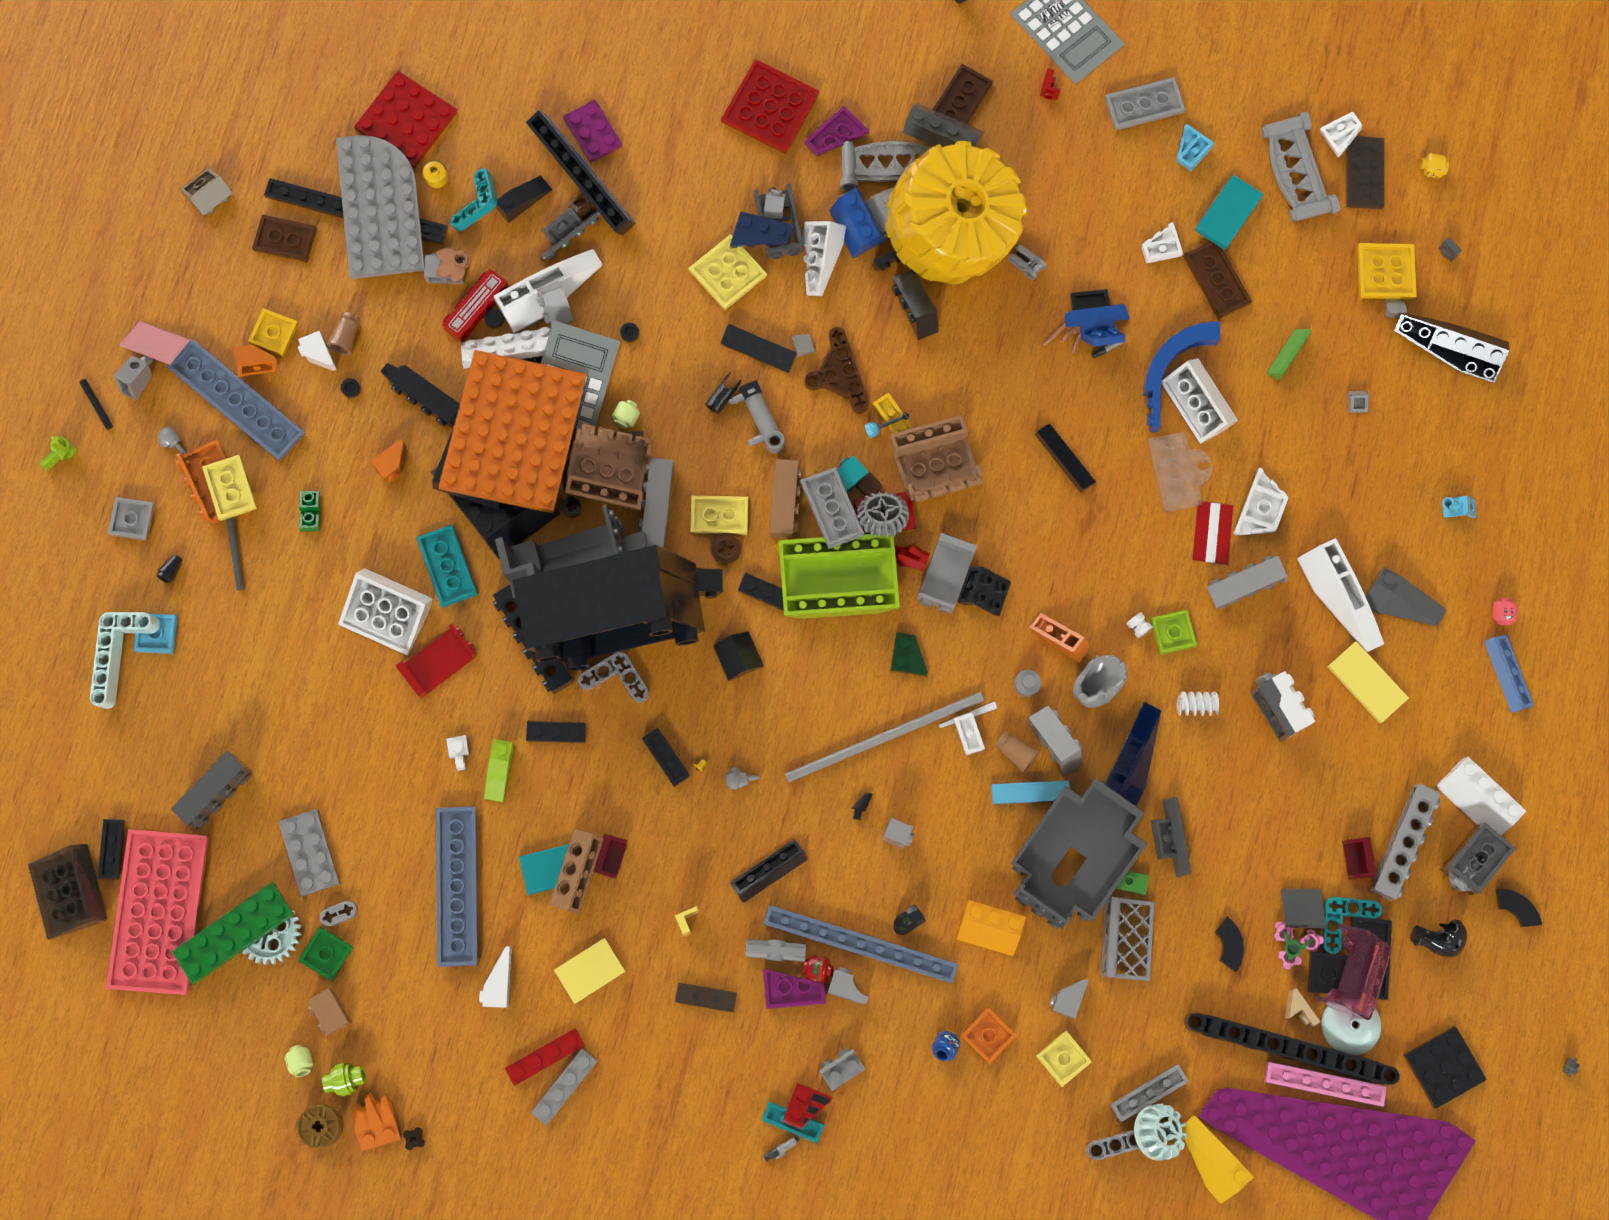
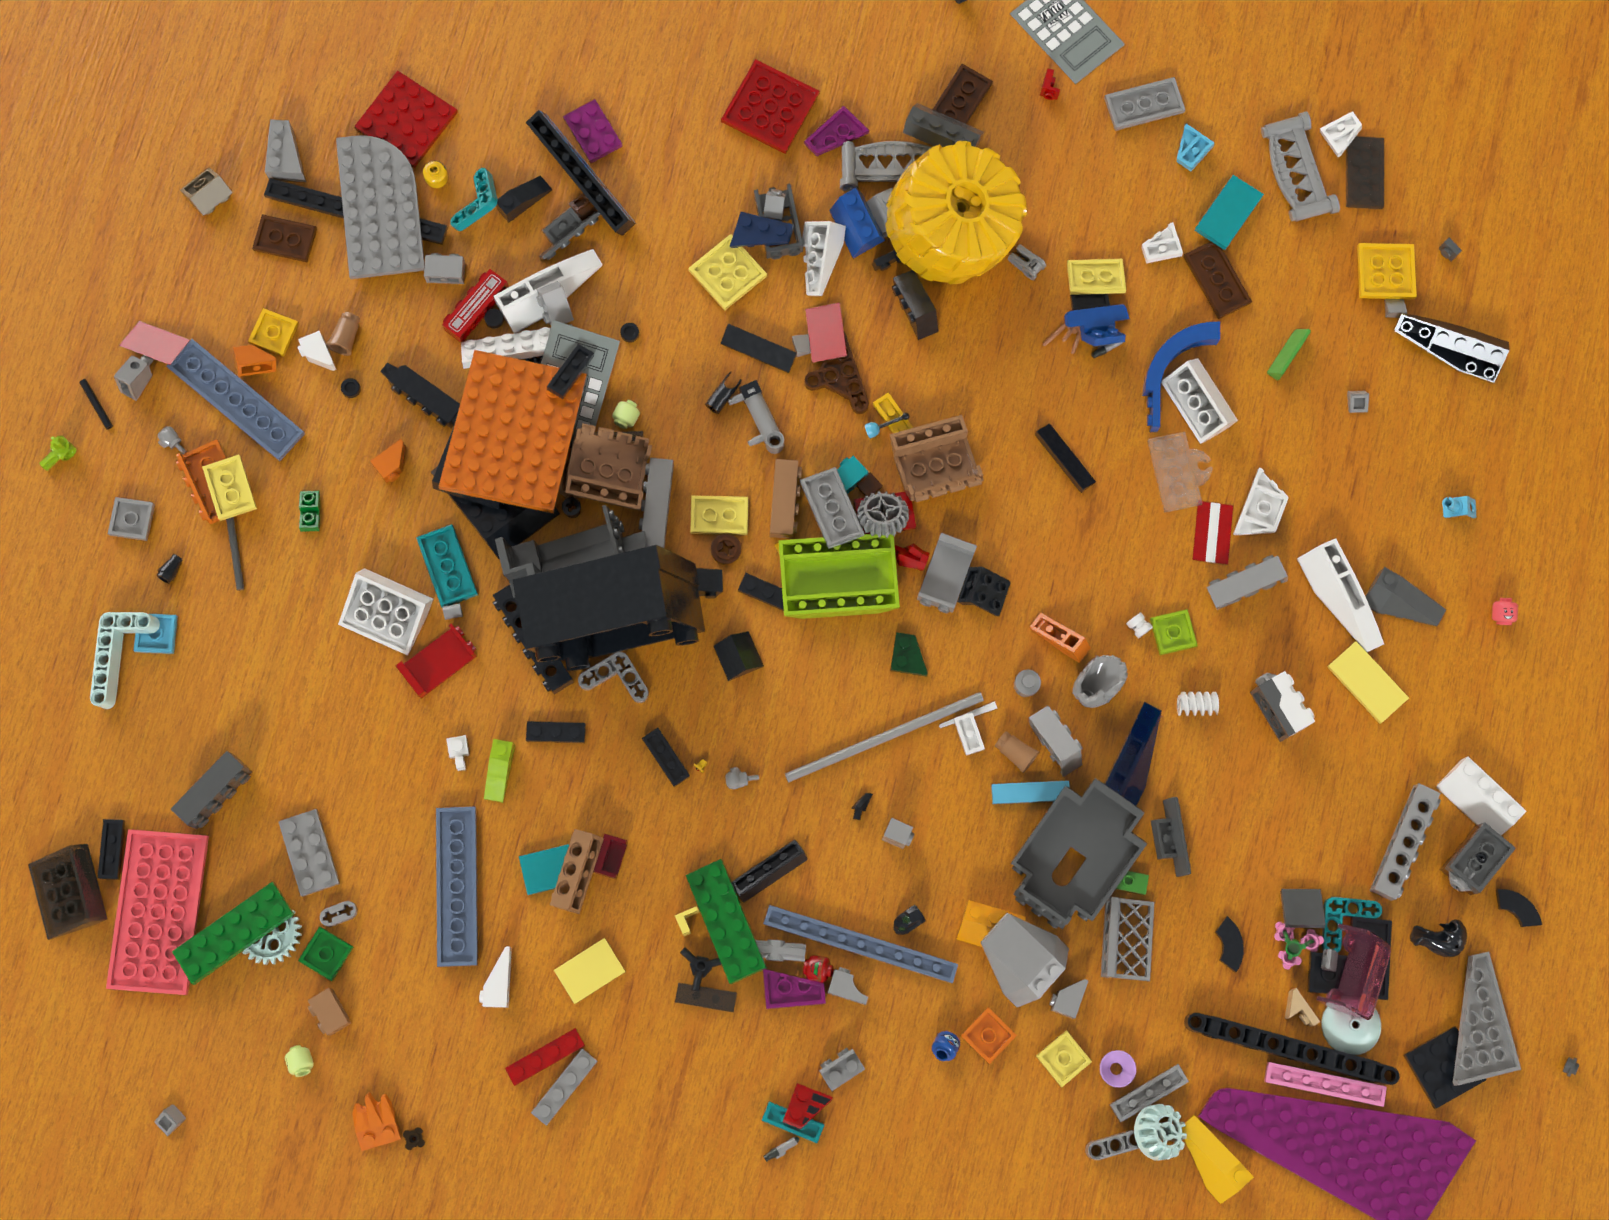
pearl gold wheel [297,1105,343,1148] -> none
lime piece [322,1062,367,1096] -> none
nougat plate [436,248,470,282] -> none
dark red panel [1342,837,1376,880] -> none
yellow head [1420,153,1449,179] -> none
medium blue slope [1484,634,1534,713] -> none
none -> light grey slope [154,1105,186,1136]
none -> light grey wedge [265,119,306,182]
none -> light grey hinge [443,603,463,620]
none -> black plate [547,344,594,399]
none -> black piece [680,947,722,992]
none -> green plate [686,859,767,984]
none -> sticker [805,302,847,363]
none -> light grey wedge [980,913,1069,1007]
none -> light yellow tile [1067,259,1126,295]
none -> lavender piece [1099,1050,1136,1087]
none -> light grey slope [1321,949,1338,972]
none -> light grey wing [1453,952,1521,1086]

